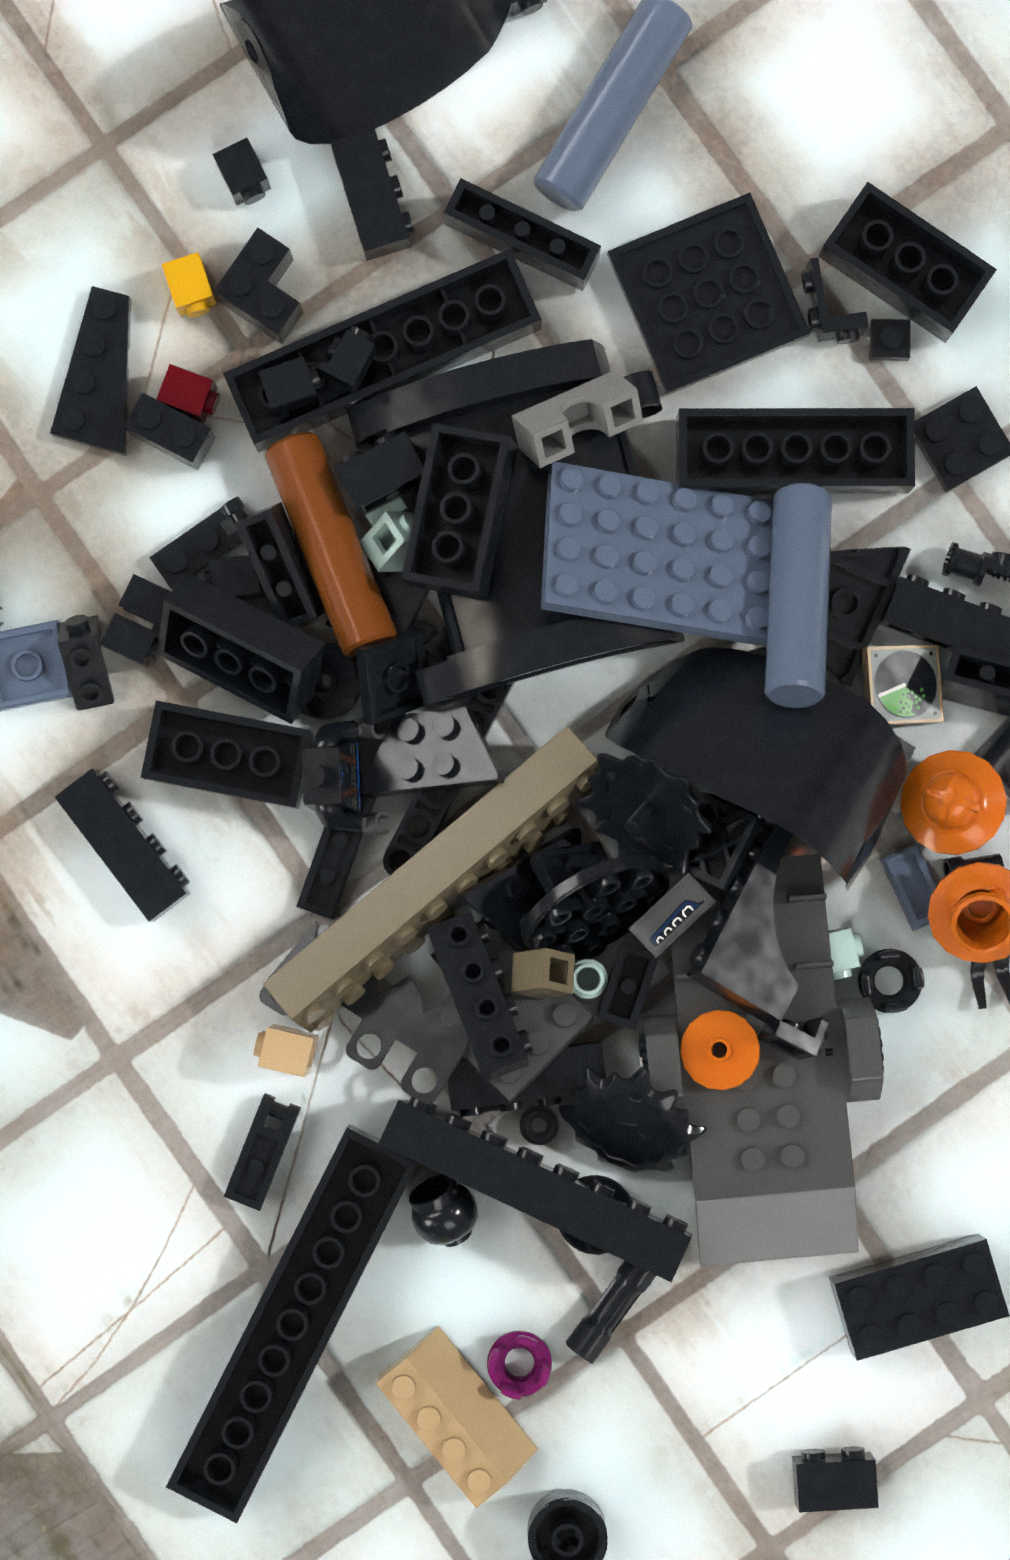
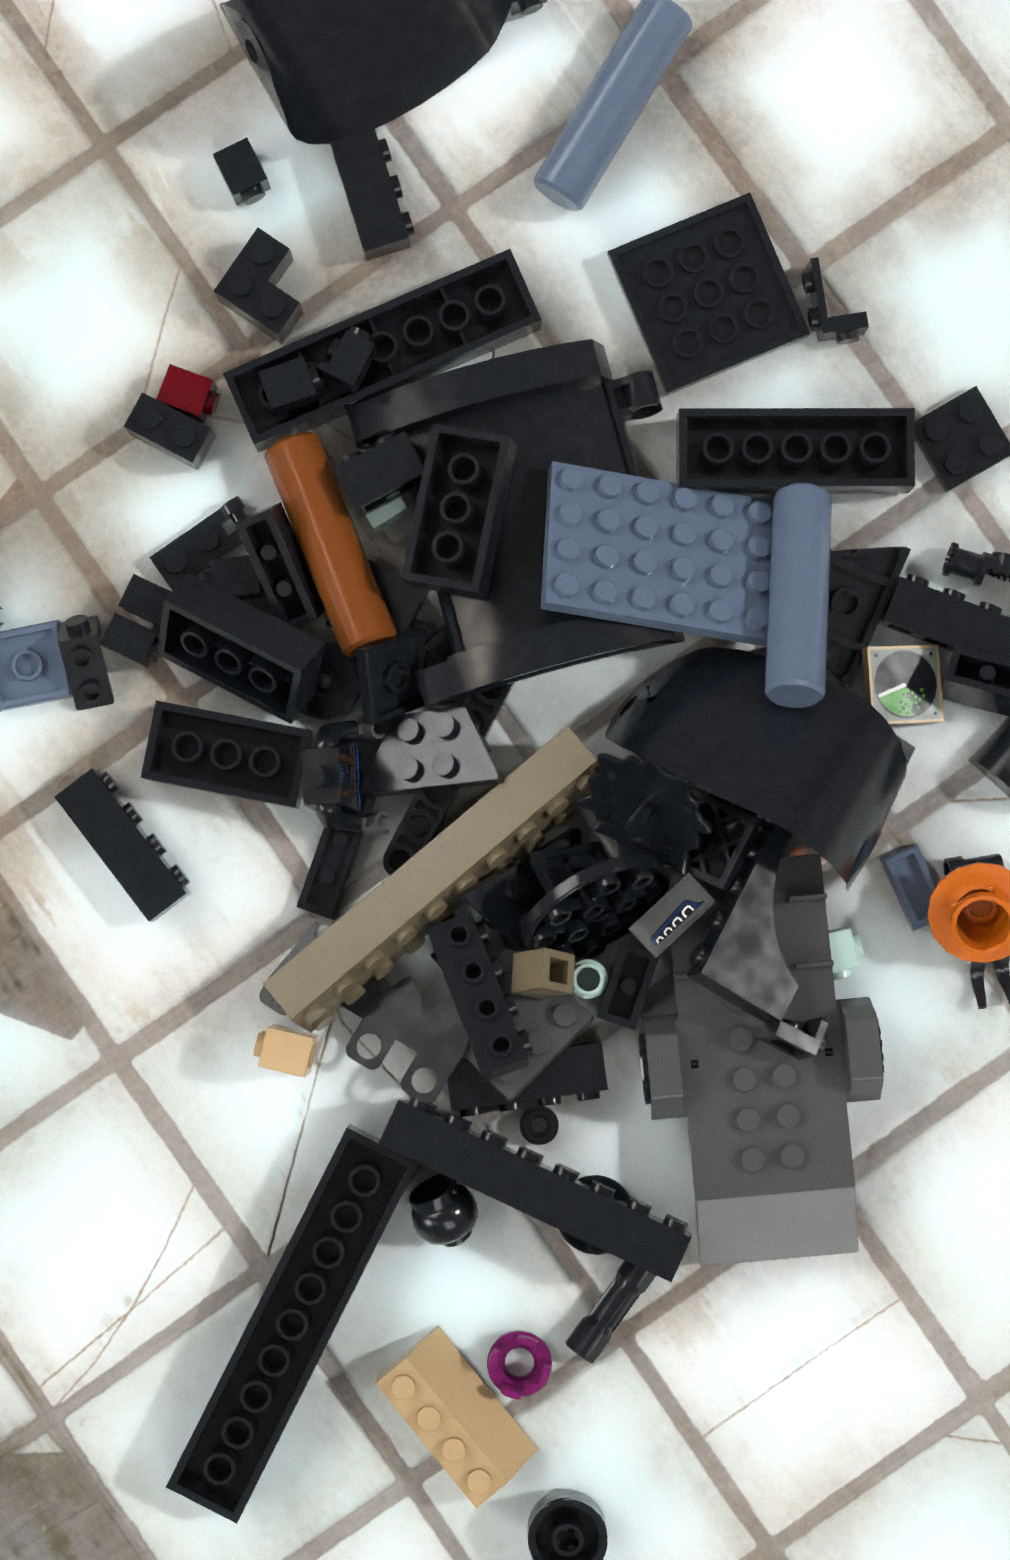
black wing [50,286,131,456] -> none
yellow brick [161,252,217,318] -> none
black plate [223,1093,301,1211] -> none
light aqua brick [361,511,414,572] -> none
black brick [443,178,601,291] -> none
light grey arch [512,370,643,468] -> none
black piece [558,1067,706,1173] -> none
orange plate [680,1010,760,1090] -> none
black brick [792,1446,879,1513] -> none
black brick [818,182,997,343] -> none
black brick [828,1233,1010,1361] -> none
black piece [857,949,925,1013] -> none
black plate [869,319,911,361] -> none
orange helmet [900,750,1007,855] -> none

